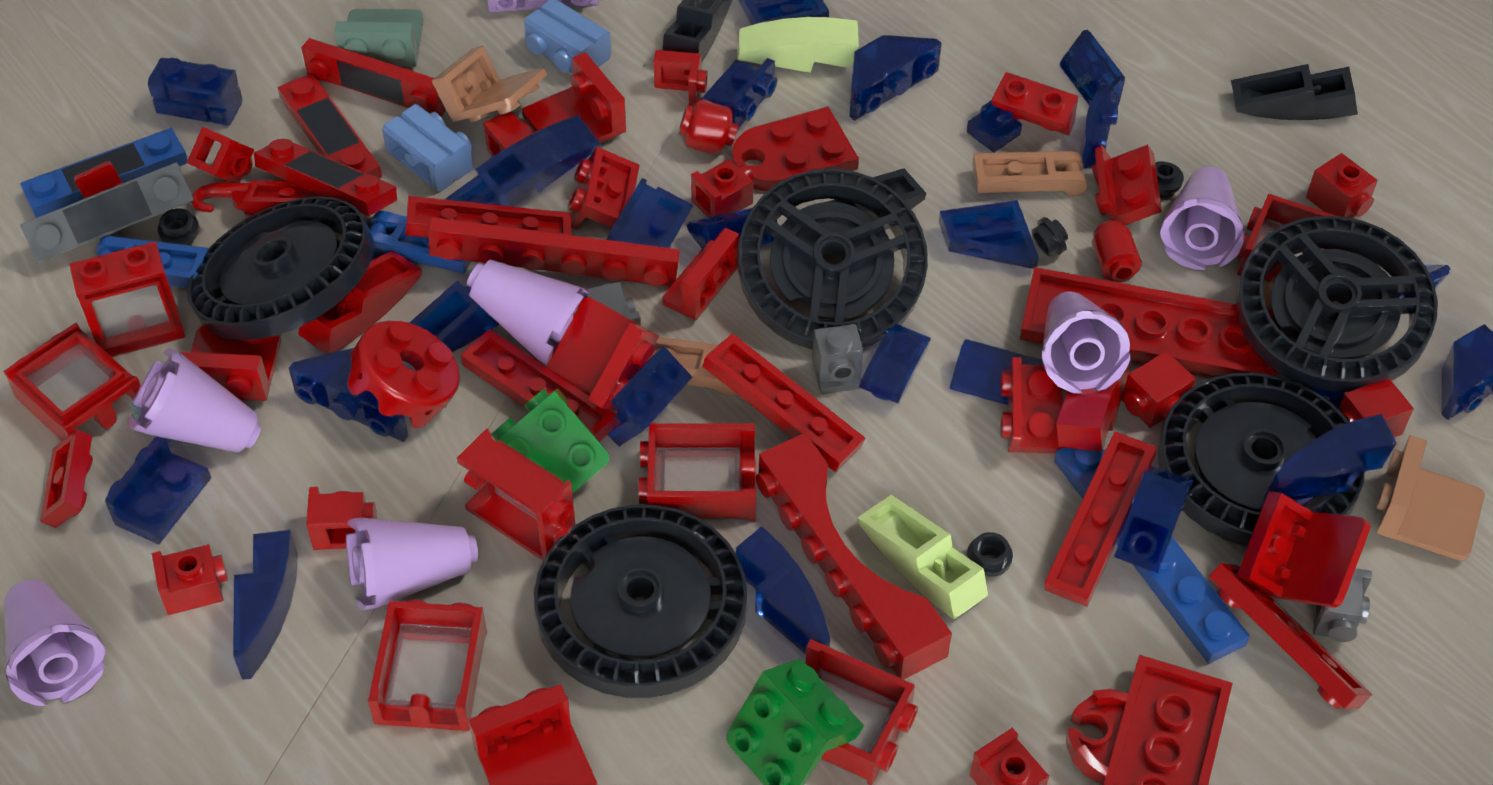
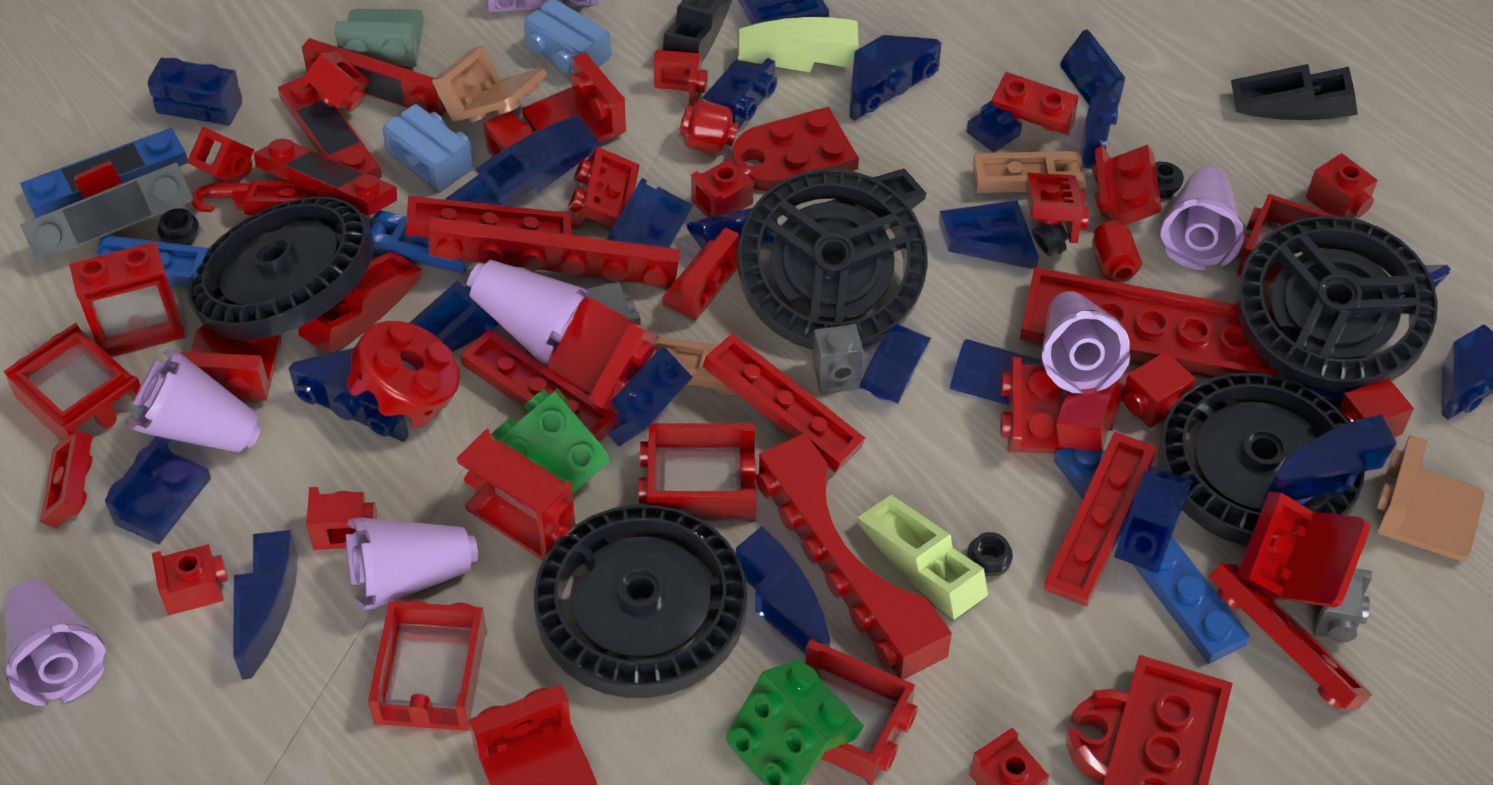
none -> red brick [299,51,371,112]
none -> red bracket [1026,172,1089,243]

